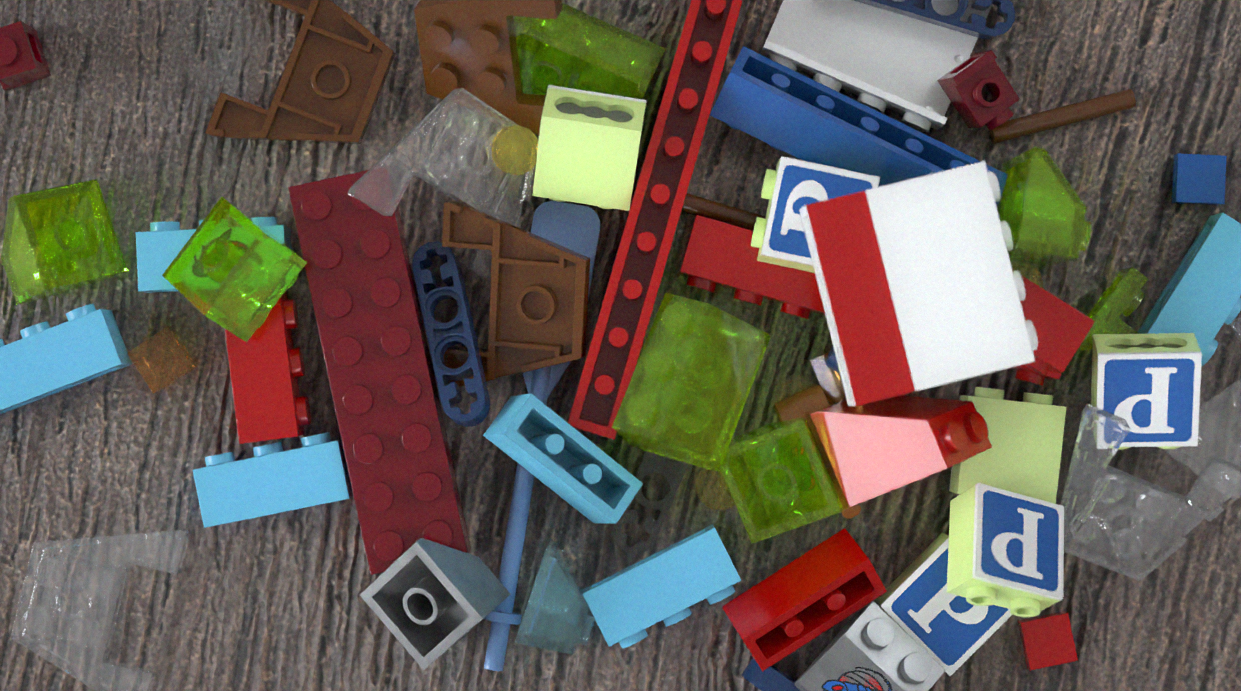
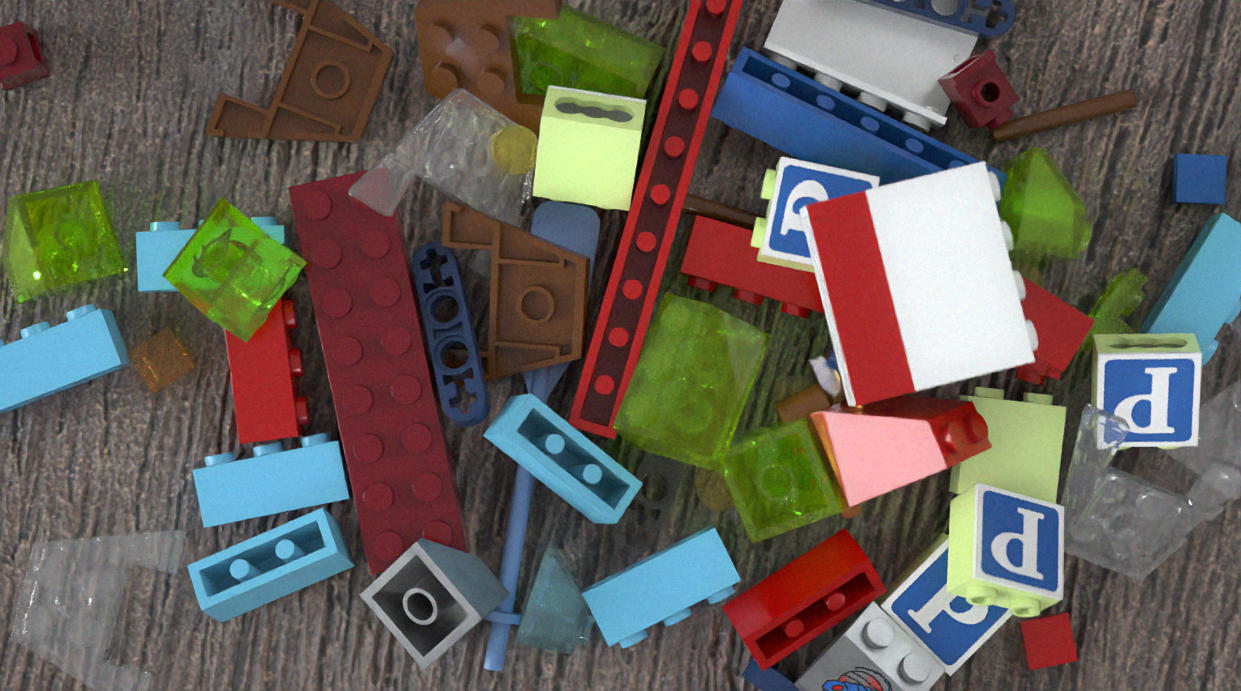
none -> medium azure brick [187,508,355,623]

